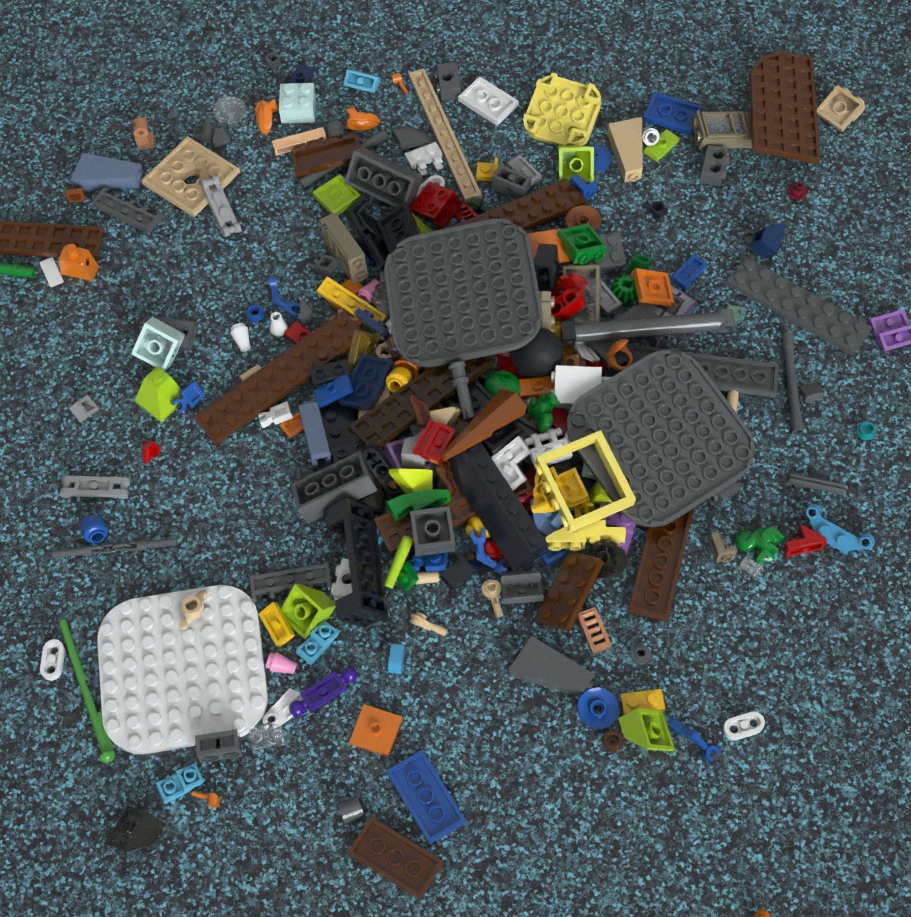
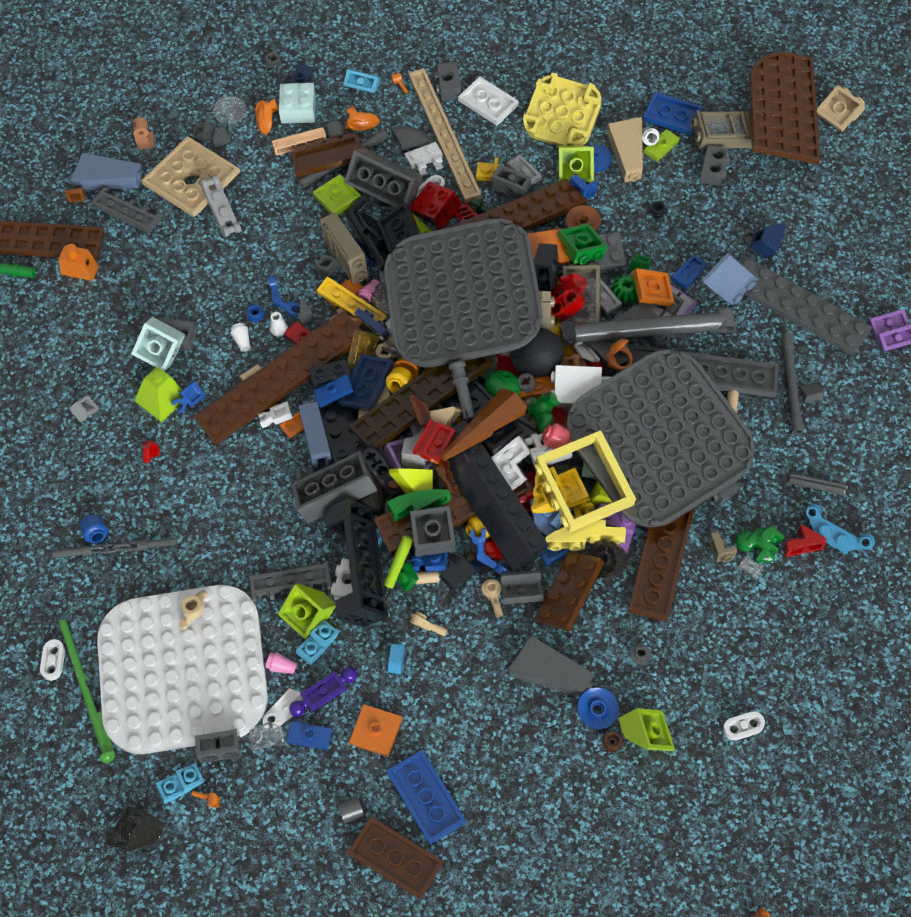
white sticker [40,257,64,287] -> none
light grey plate [59,476,131,499] -> none
yellow plate [259,602,295,647] -> none
nougat slope [577,607,612,654] -> none
yellow plate [620,689,665,715] -> none
blue piece [666,717,720,762] -> none
sand green tile [727,304,746,322] -> none
dark red plant [787,183,809,201] -> none
teal plate [856,422,876,440] -> none
none -> blue plate [287,721,333,751]
none -> dark grey bush [518,373,536,393]
none -> coral head [542,423,572,450]
none -> sand blue slope [702,253,758,305]

